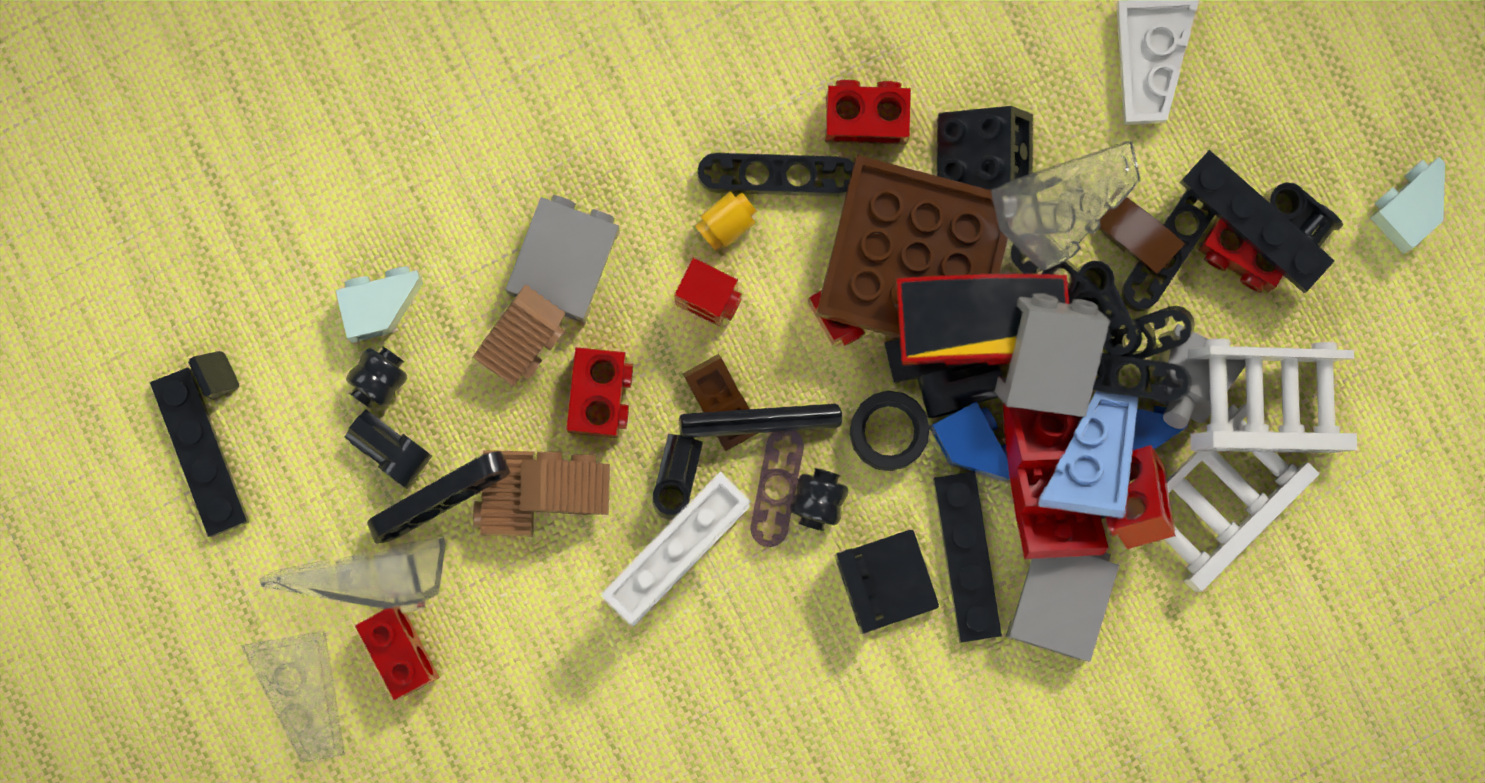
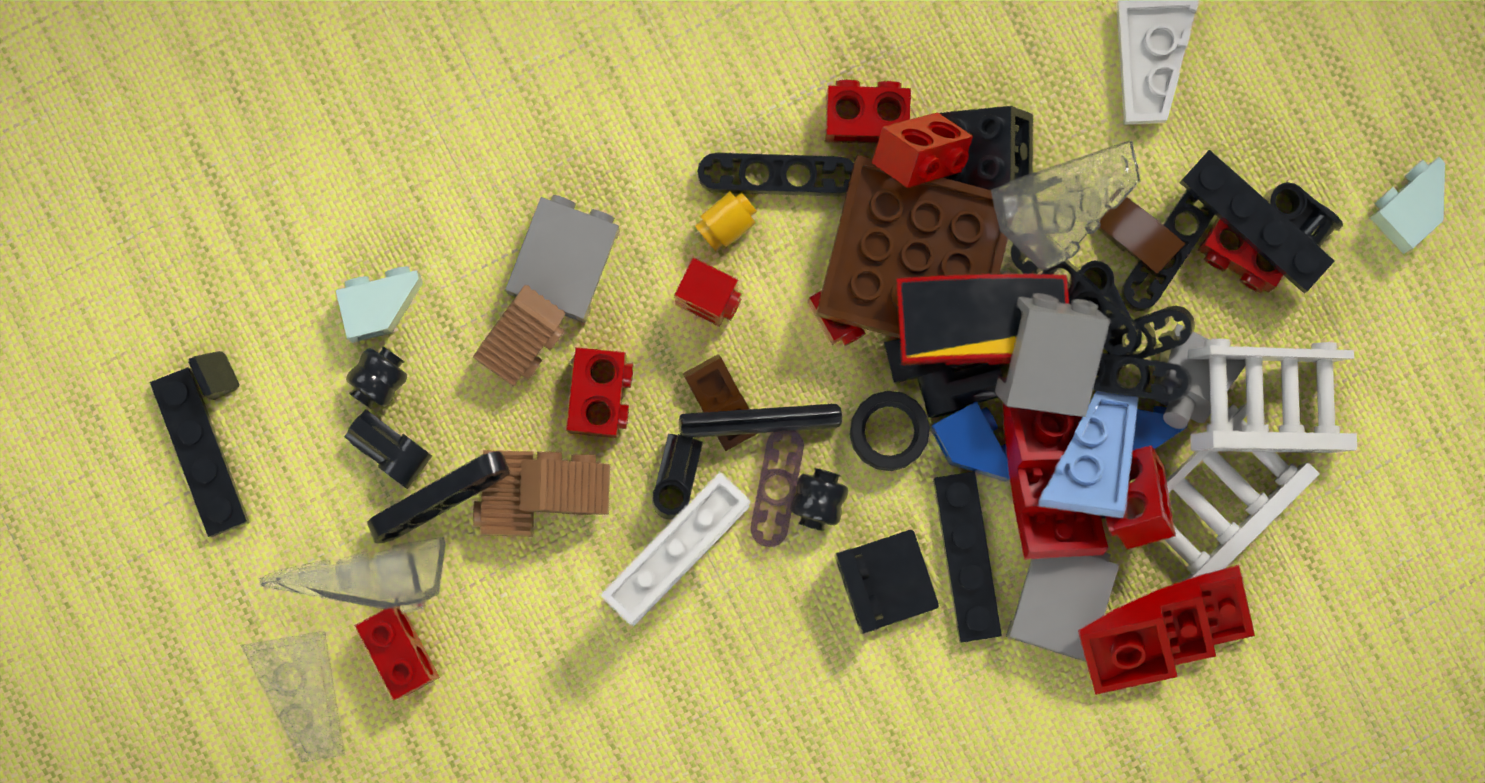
none -> red brick [872,112,973,188]
none -> red slope [1078,565,1255,695]

